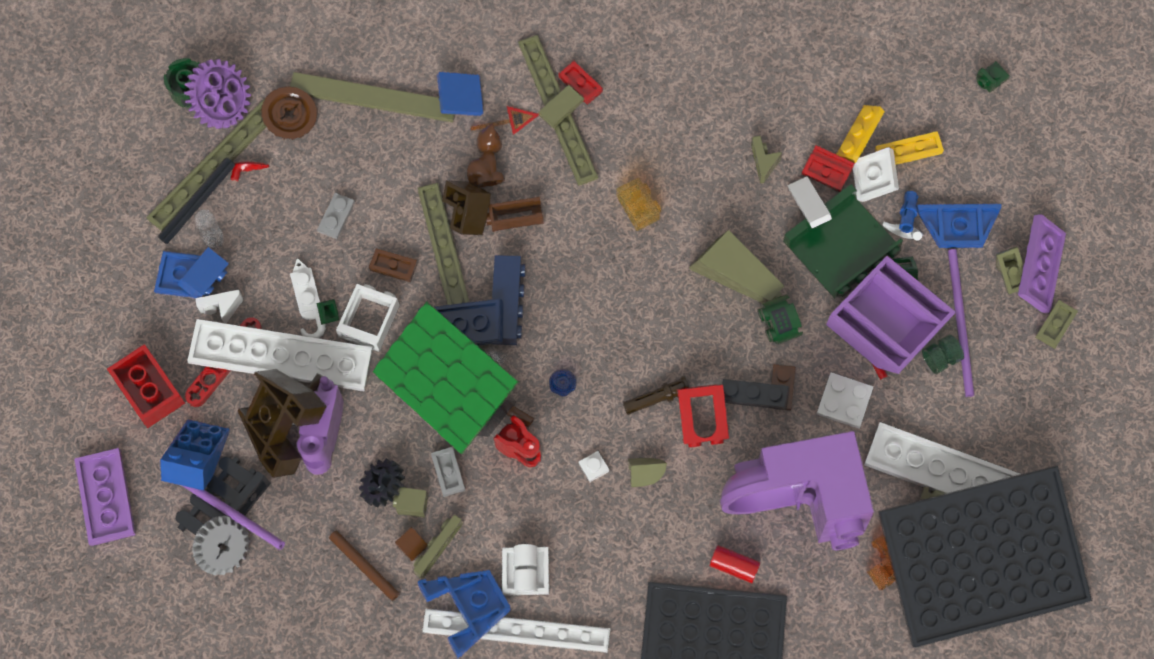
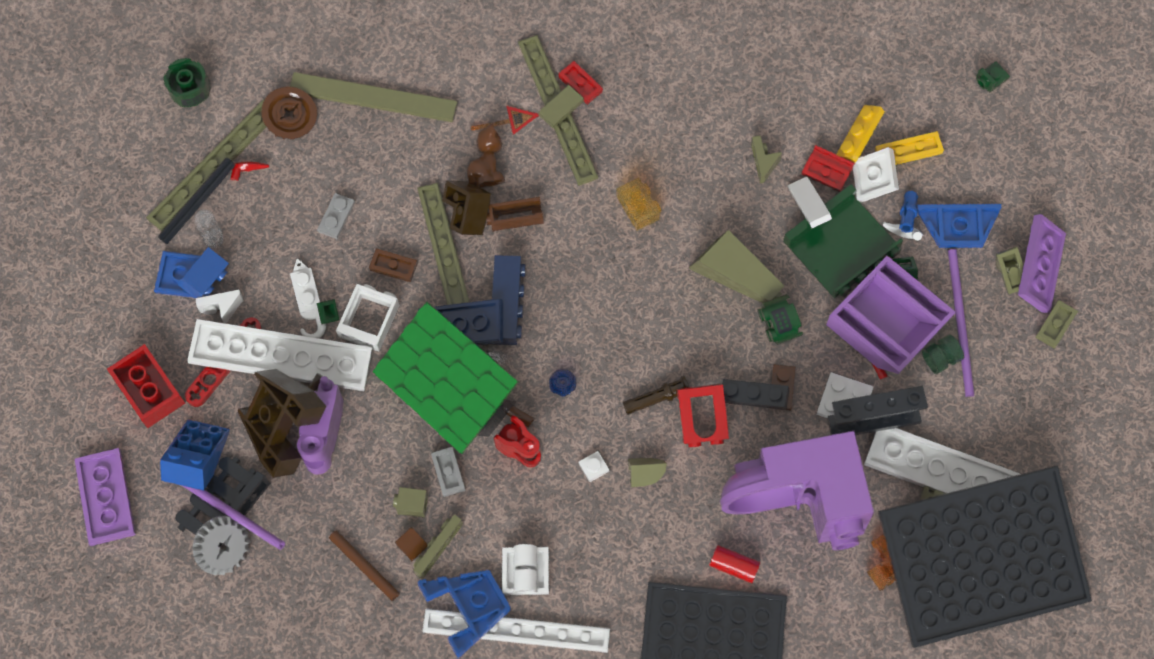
medium lavender gear [184,59,251,129] -> none
black gear [359,458,405,508] -> none
blue tile [437,72,483,116] -> none
none -> black fence [827,386,928,436]

